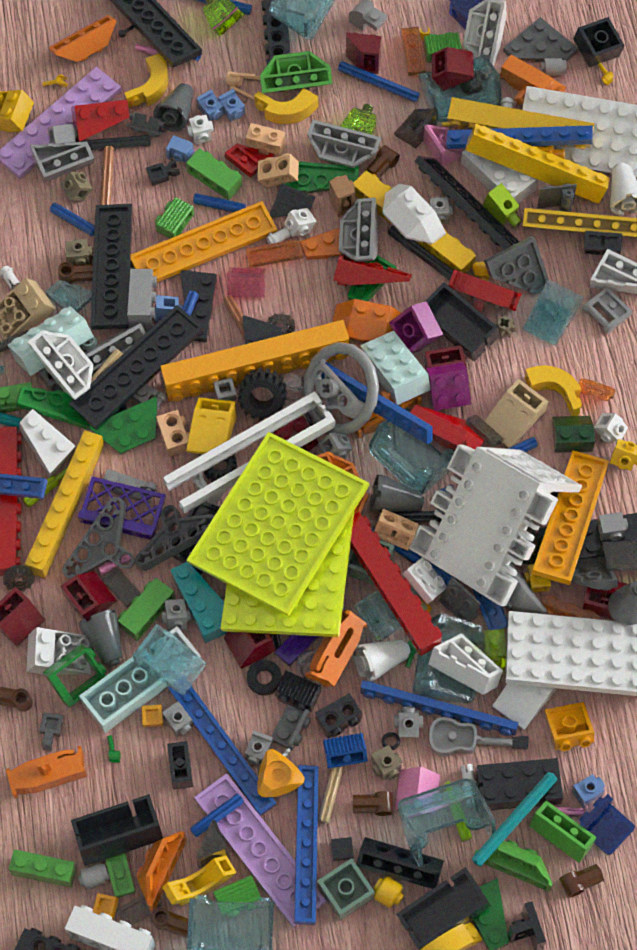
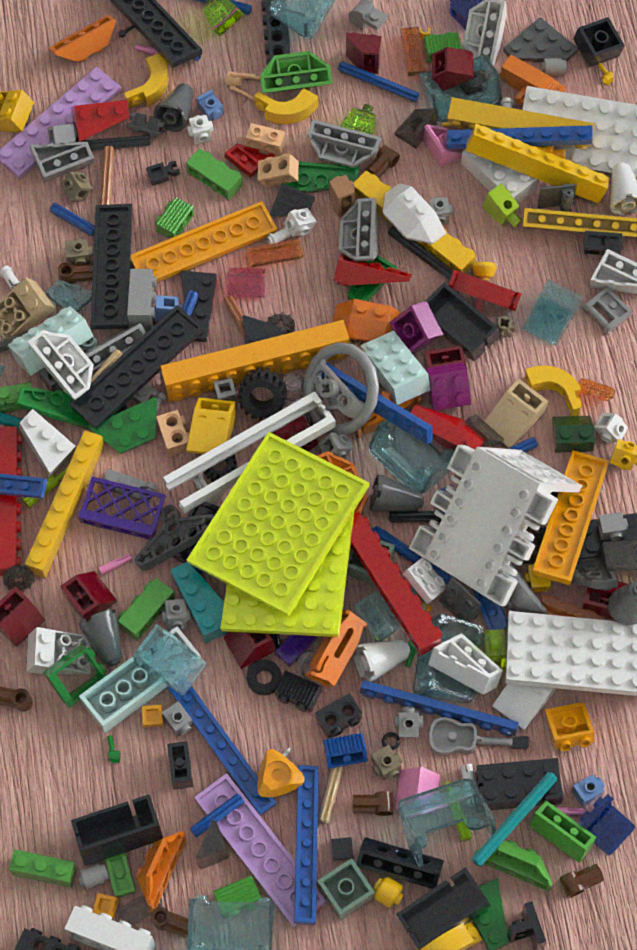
orange piece [6,745,87,799] -> none
dark grey plate [39,712,64,750] -> none
yellow hand [42,74,68,88] -> none
dark grey beam [62,497,135,579] -> none
clear smoke tile [102,567,141,608] -> none
yellow arch [162,855,236,906] -> none
medium blue brick [165,135,195,163] -> none
blue axle [193,193,246,212] -> none
medium blue brick [218,89,245,122] -> none
light grey brick [245,730,273,765] -> none
dark grey bracket [271,704,311,751] -> none
orange wing [300,227,342,260] -> none
light nougat brick [373,509,419,551] -> none
black plate [414,156,520,250] -> none
dark grey plate [484,236,551,294] -> none

